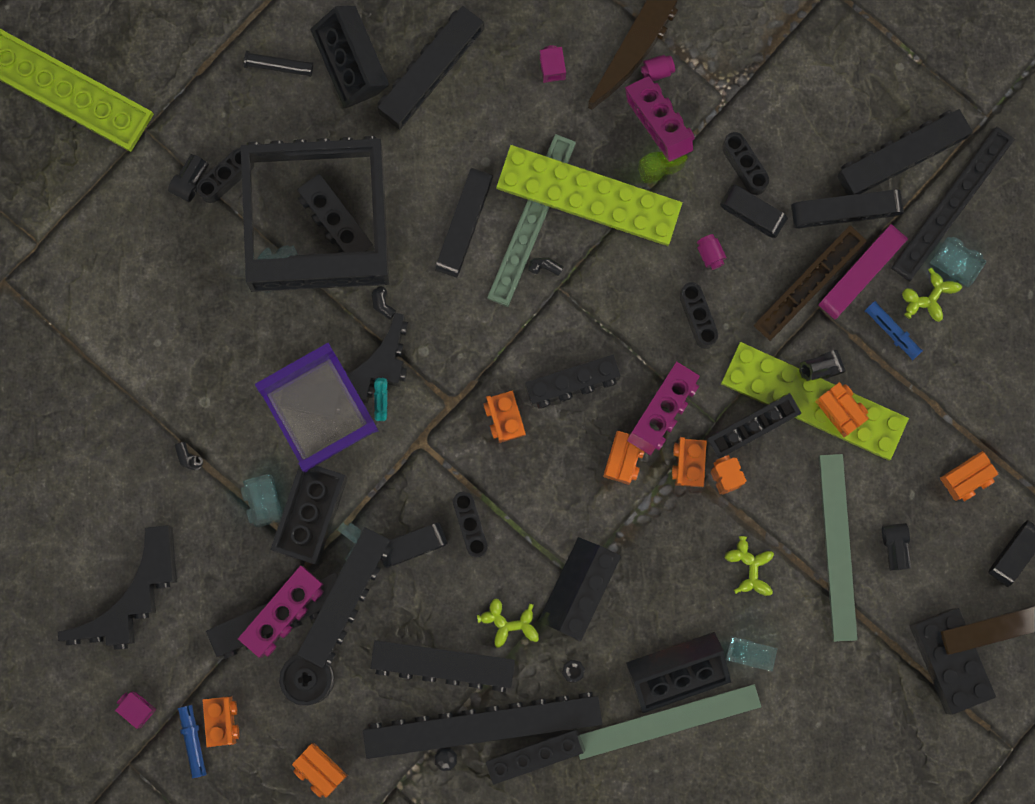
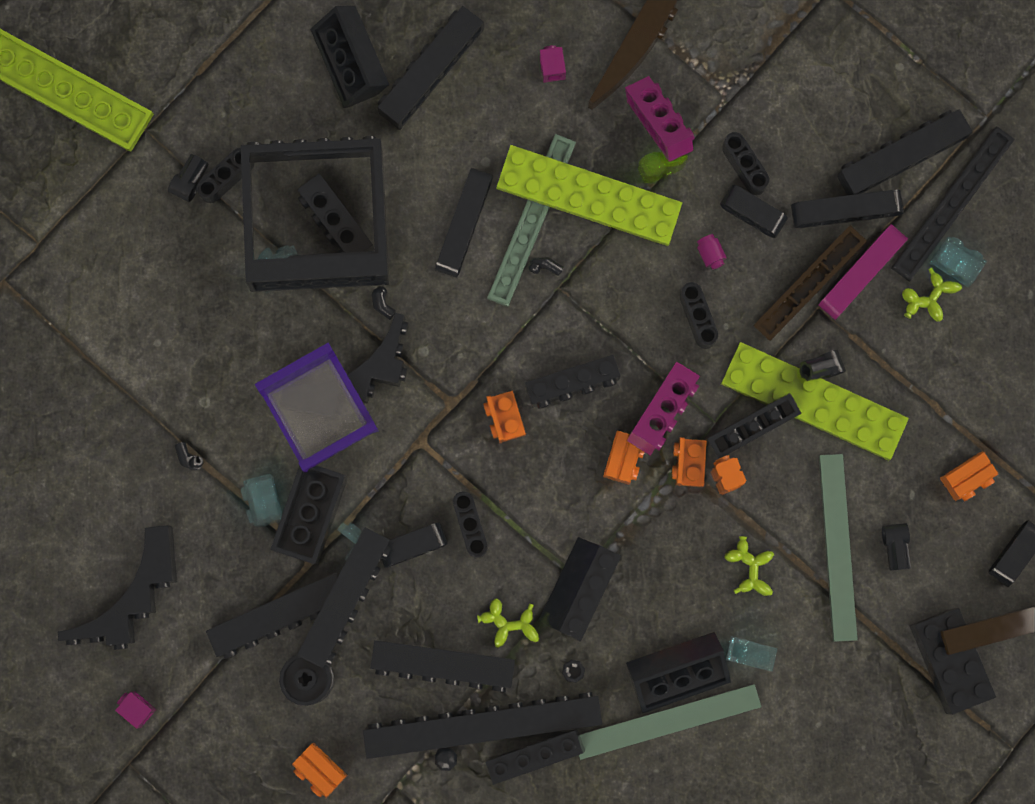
blue pin [177,705,207,778] -> none
orange bracket [203,696,239,747] -> none
magenta brick [238,566,324,658] -> none
black pin [244,50,313,77] -> none
teal axle [374,378,387,421] -> none
magenta brick [640,55,675,82] -> none
orange brick [815,382,869,437] -> none
blue pin [865,301,923,361] -> none

